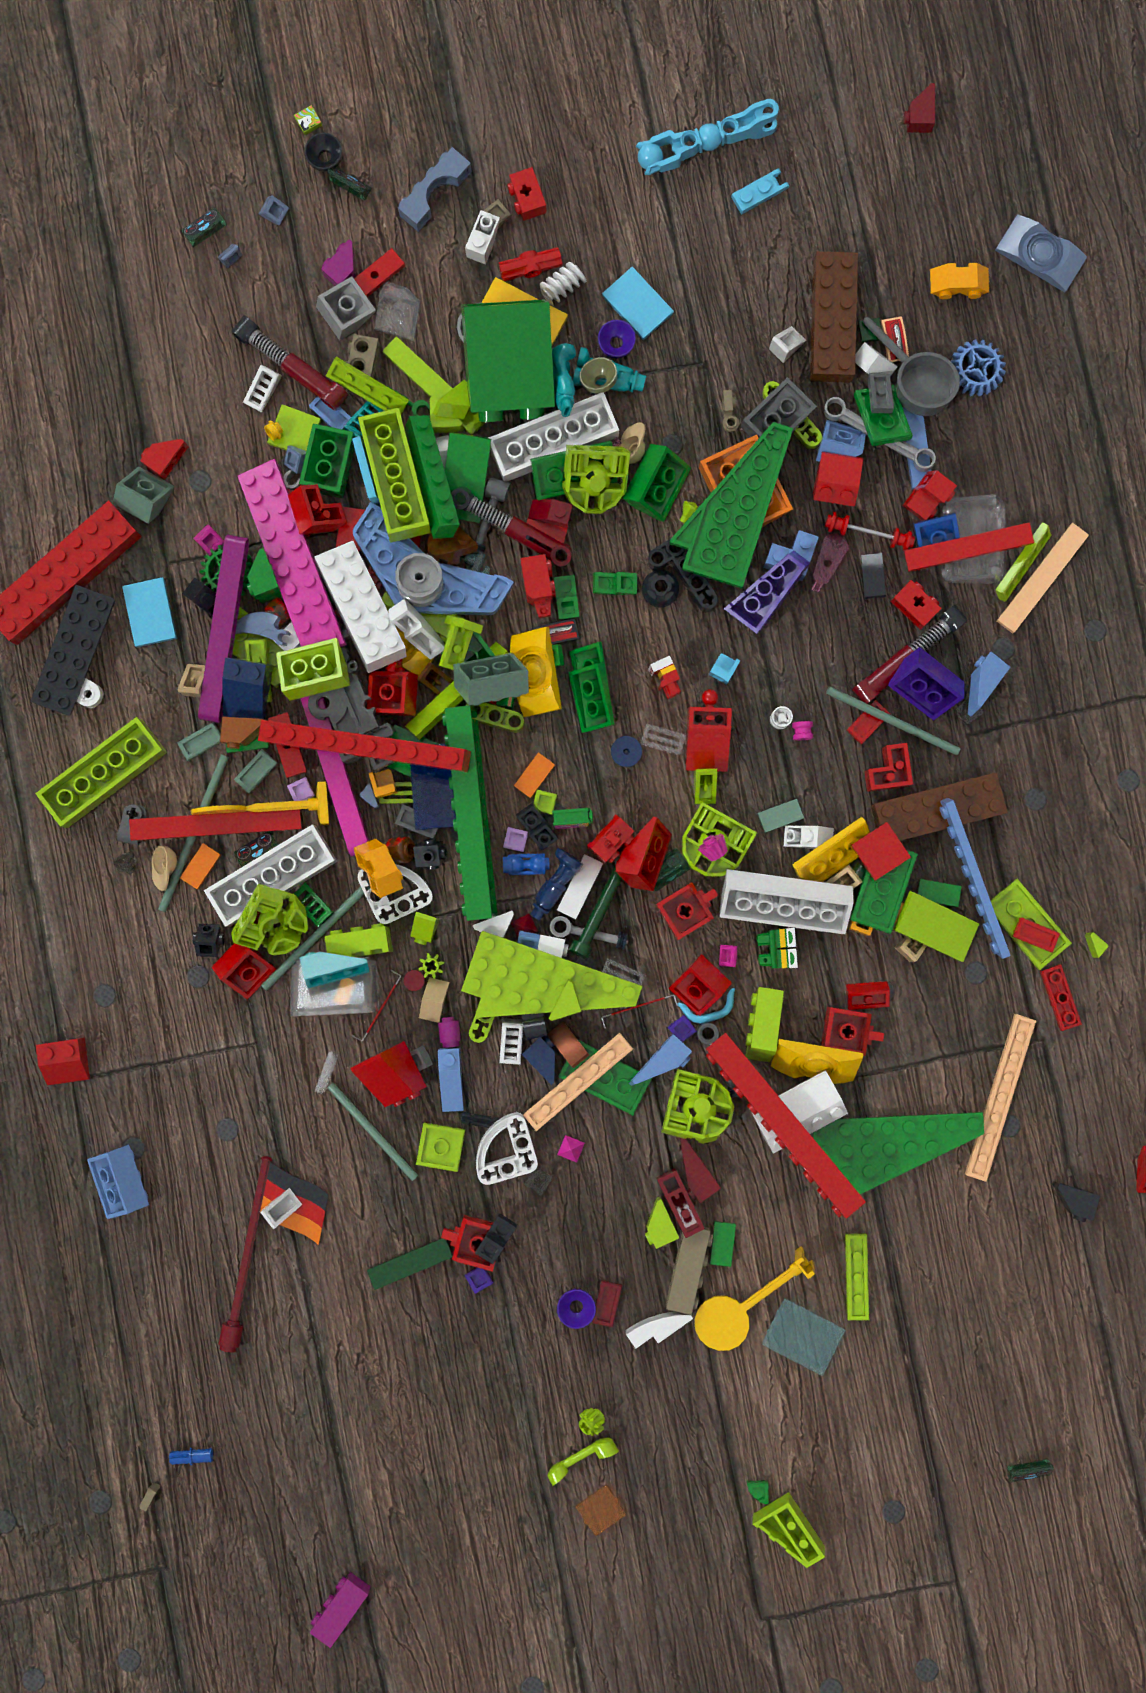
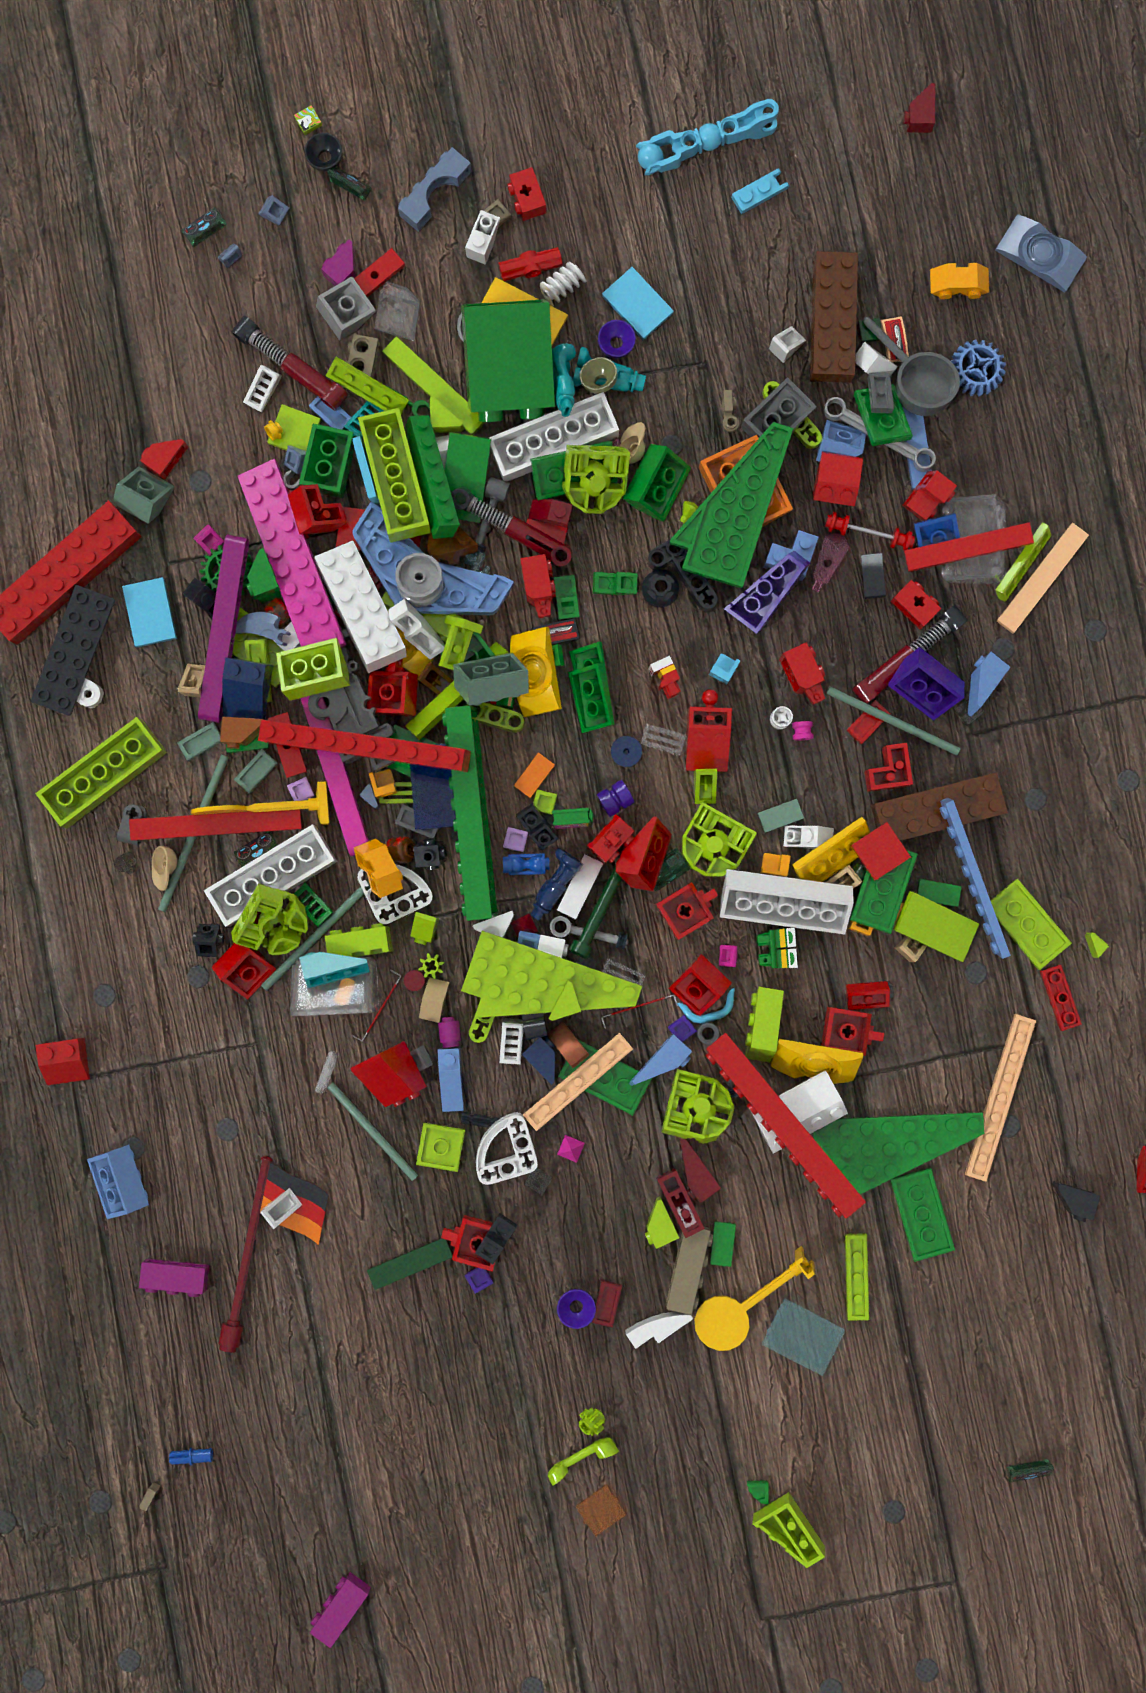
orange tile [180,843,221,890] -> none
lime slope [433,380,470,419] -> none
dark pink piece [698,834,728,861] -> none
red tile [1012,917,1060,953] -> none
none -> magenta brick [139,1259,210,1297]
none -> dark purple wheel [596,780,635,818]
none -> light orange panel [760,853,791,877]
none -> red hinge [779,642,825,705]
none -> green tile [890,1167,955,1262]

